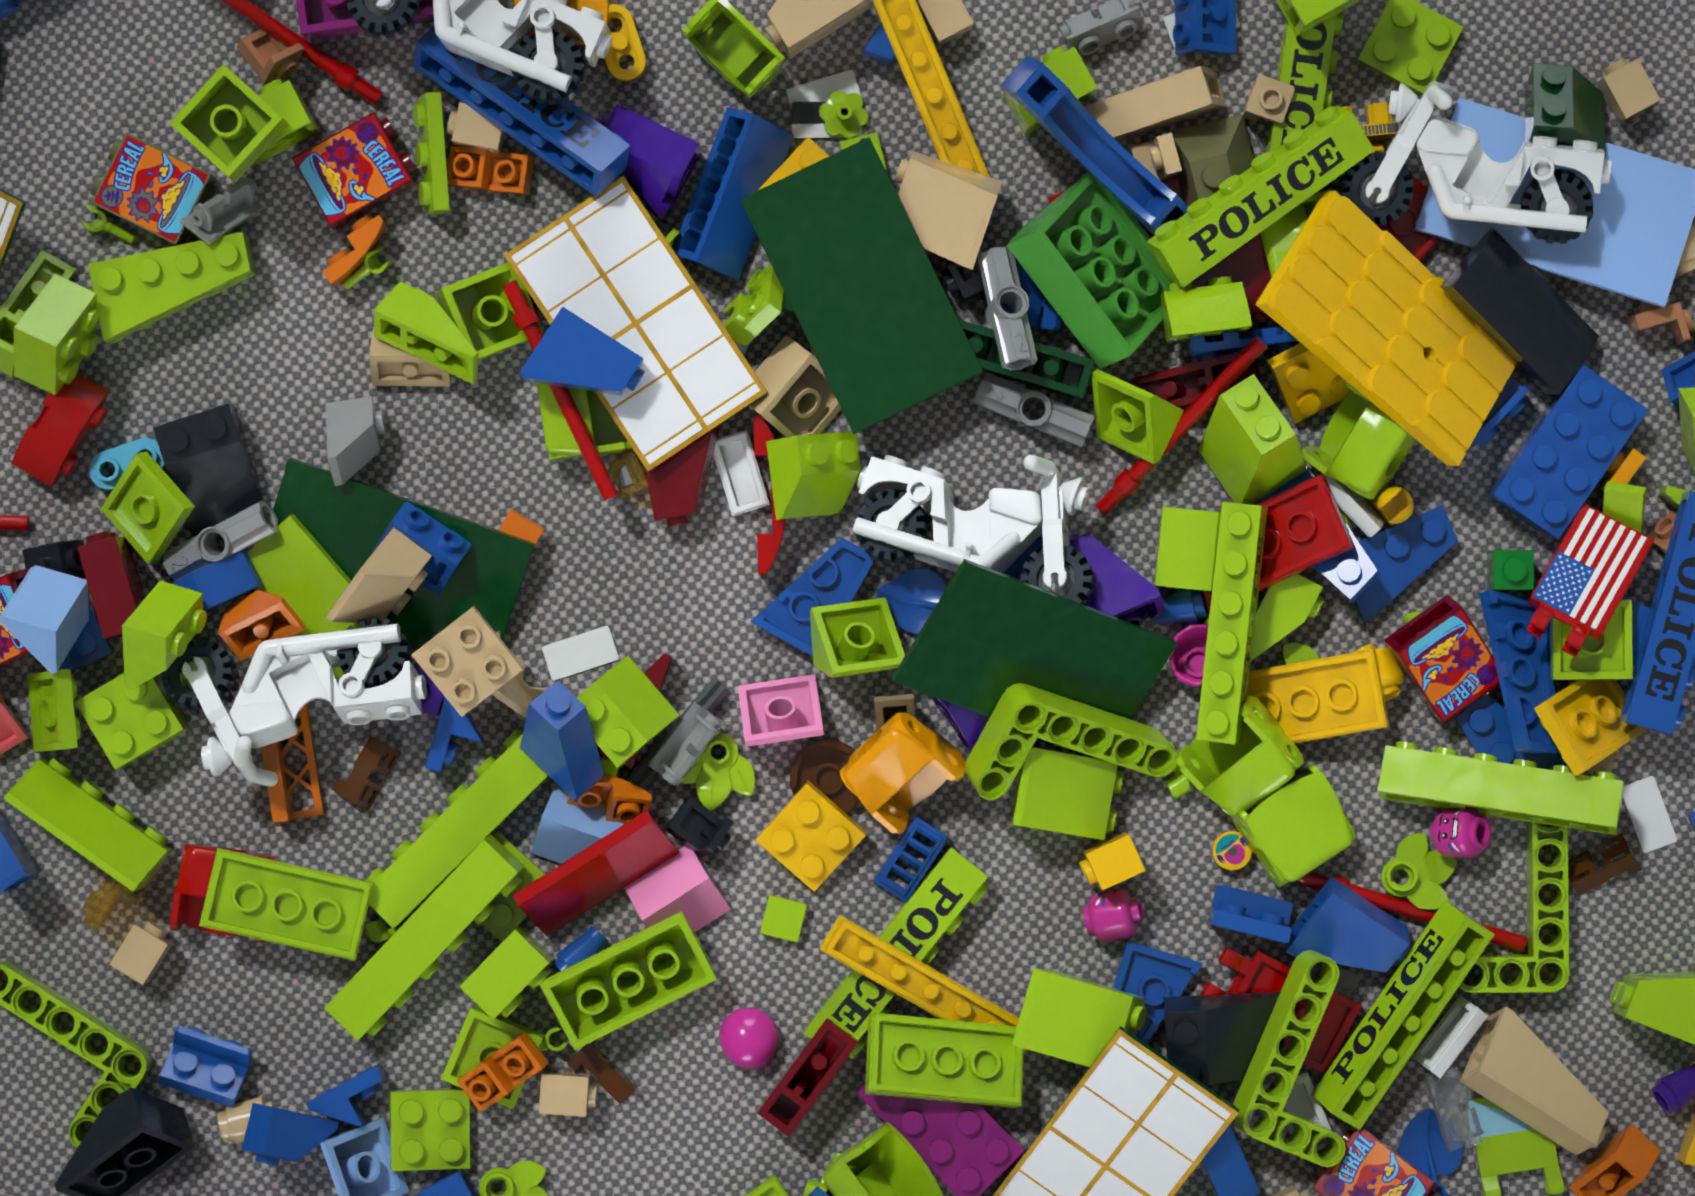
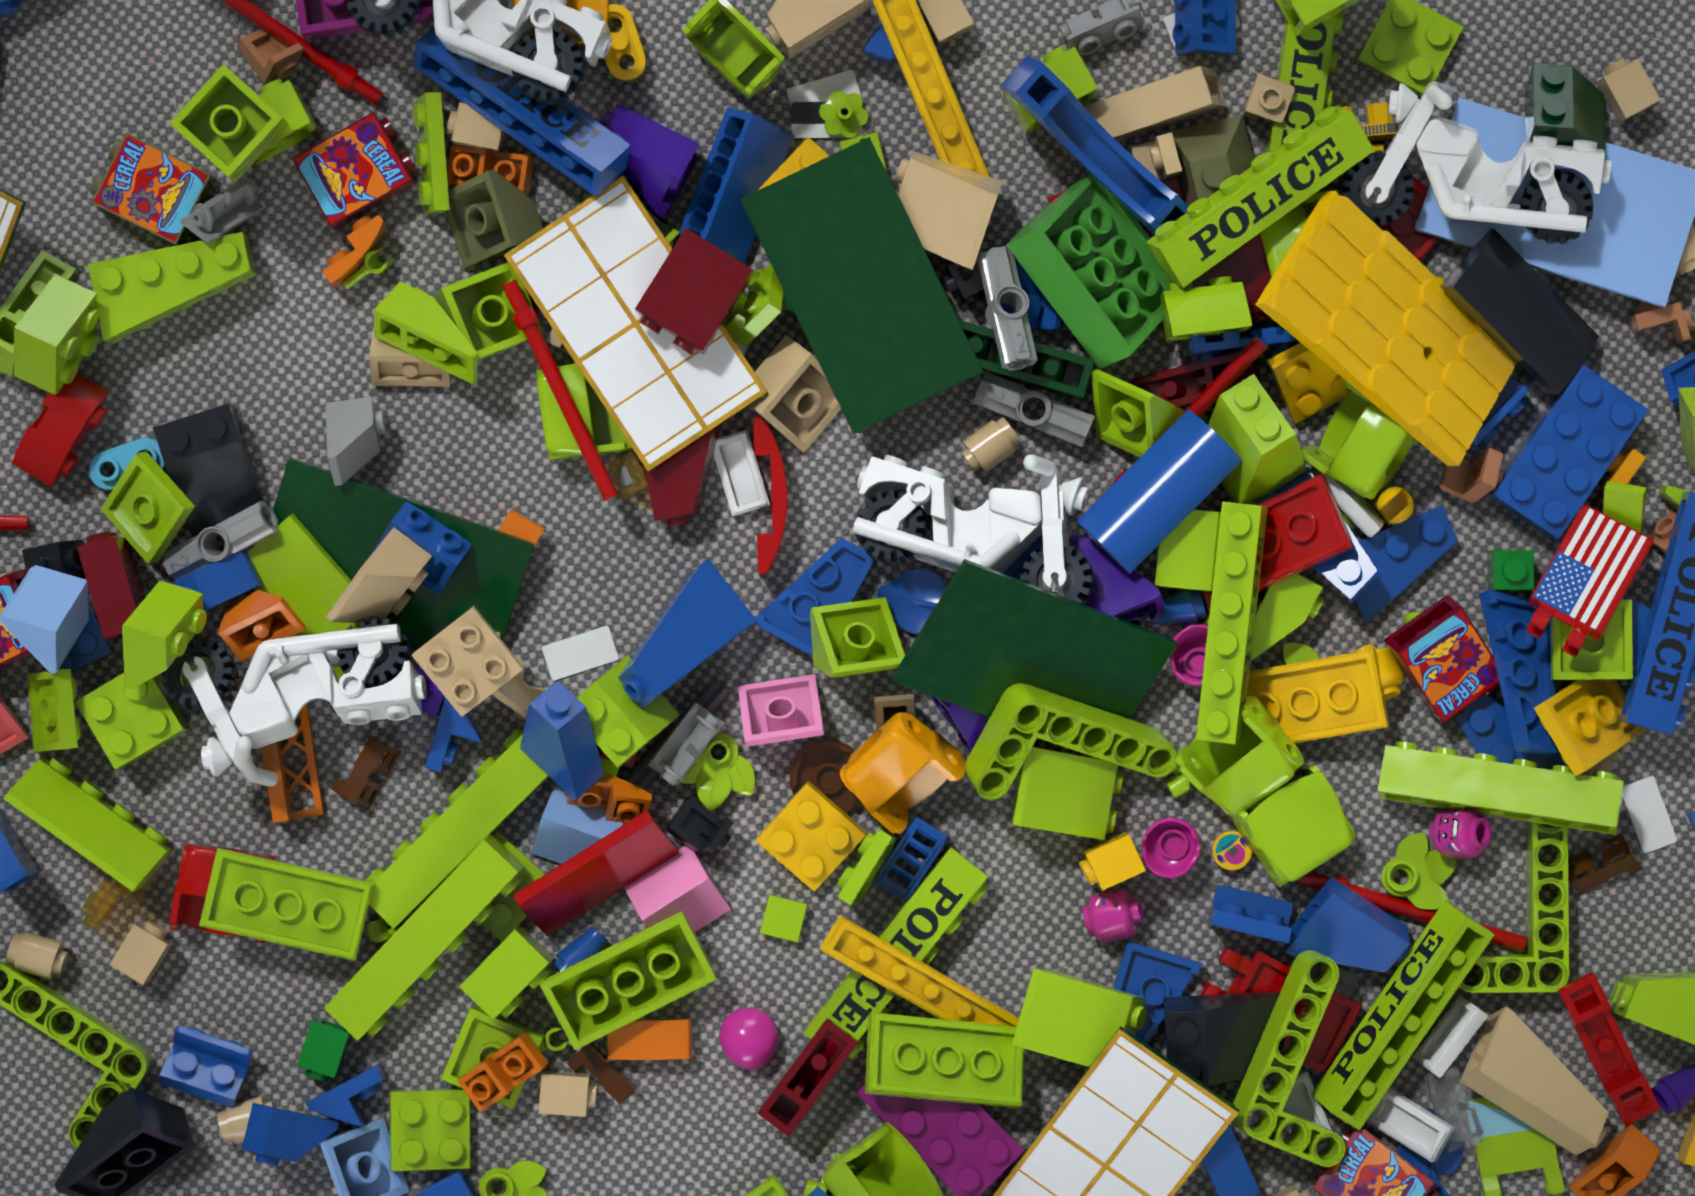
lime hand [79,205,135,243] -> none
blue slope [519,306,646,395] -> none
lime slope [766,431,861,520] -> none
none -> tan brick [6,932,68,980]
none -> green brick [297,1018,352,1082]
none -> olive slope [446,170,543,268]
none -> orange slope [607,1019,692,1060]
none -> blue slope [618,558,756,709]
none -> dark red brick [635,228,754,355]
none -> lime plate [836,829,899,906]
none -> tan brick [961,417,1021,473]
none -> blue brick [1076,409,1242,573]
none -> dark pink hair [1142,817,1201,879]
none -> white tile [1366,1087,1455,1163]
none -> nougat bracket [1439,448,1503,504]
none -> red slope [1558,971,1661,1127]

